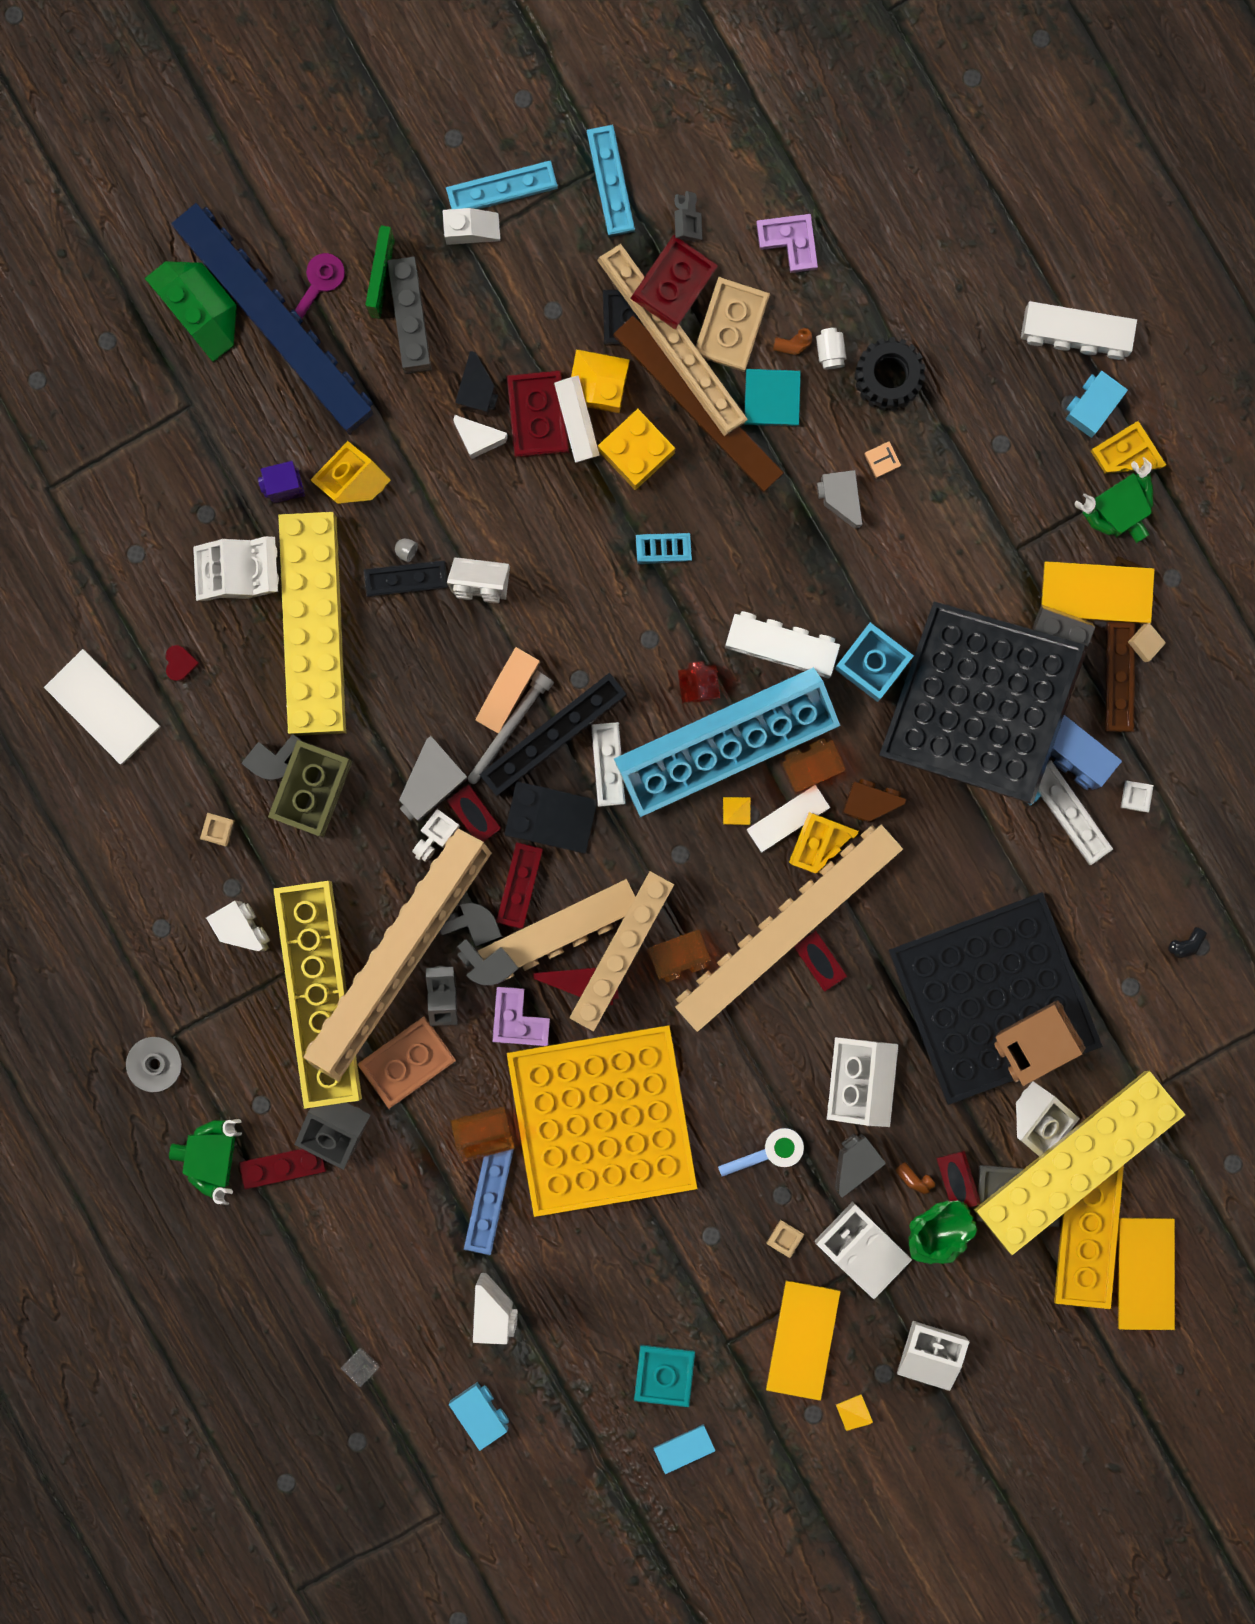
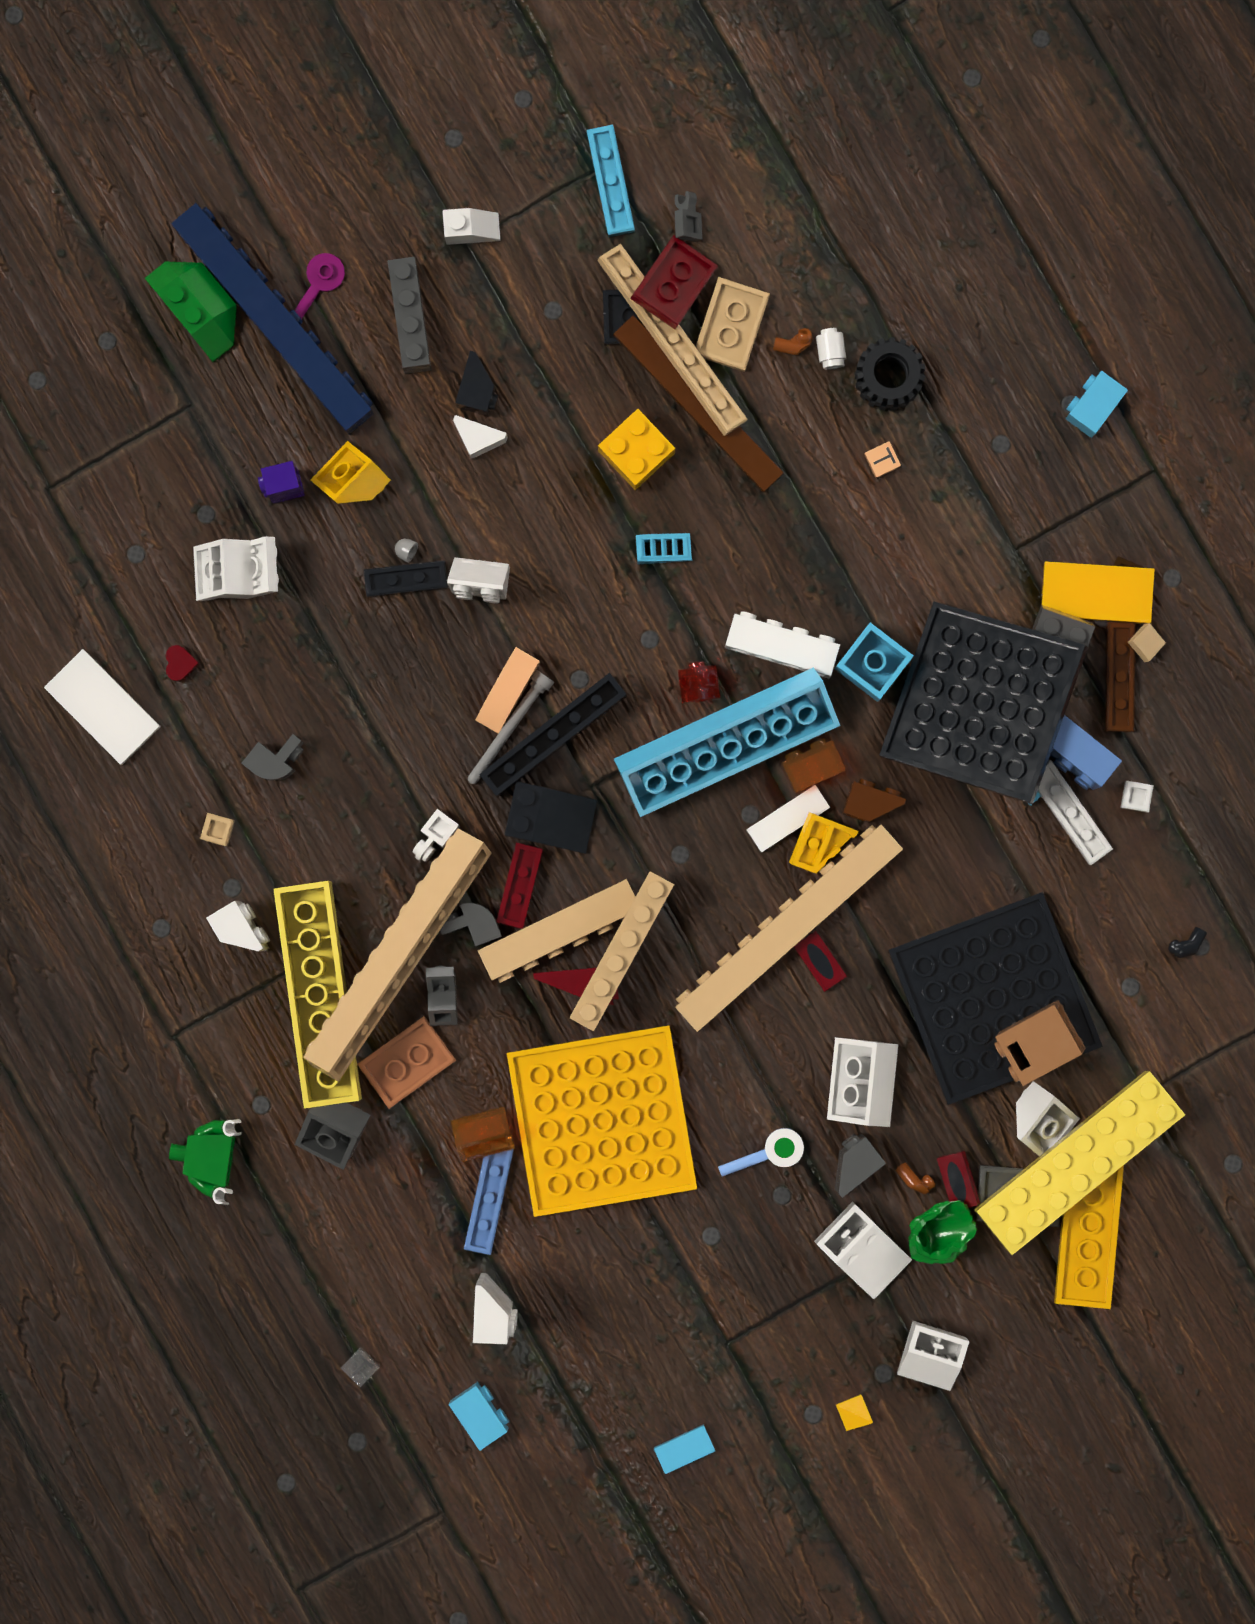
light grey dish [126,1037,182,1092] -> none
dark red plate [239,1148,327,1189] -> none
olive slope [268,740,353,838] -> none
light yellow brick [278,512,346,736] -> none
green tile [365,225,395,319] -> none
light grey slope [399,736,468,821] -> none
medium azure tile [446,160,558,209] -> none
dark red tile [447,785,501,842] -> none
dark grey brick [457,939,519,985] -> none
lavender plate [493,987,550,1046] -> none
dark red tile [507,370,569,458] -> none
white tile [554,375,600,462] -> none
yellow slope [571,349,630,413] -> none
white tile [591,722,625,807] -> none
teal tile [634,1344,695,1407] -> none
clear orange brick [647,929,711,982] -> none
yellow slope [723,797,750,825] -> none
teal tile [744,369,801,426] -> none
lavender plate [756,214,818,273] -> none
tan tile [766,1219,804,1258] -> none
yellow tile [766,1280,840,1401] -> none
light grey slope [817,470,862,529] -> none
white brick [1021,301,1137,360] -> none
green torso [1074,457,1154,544] -> none
yellow wing [1091,421,1166,474] -> none
yellow tile [1118,1218,1175,1330] -> none

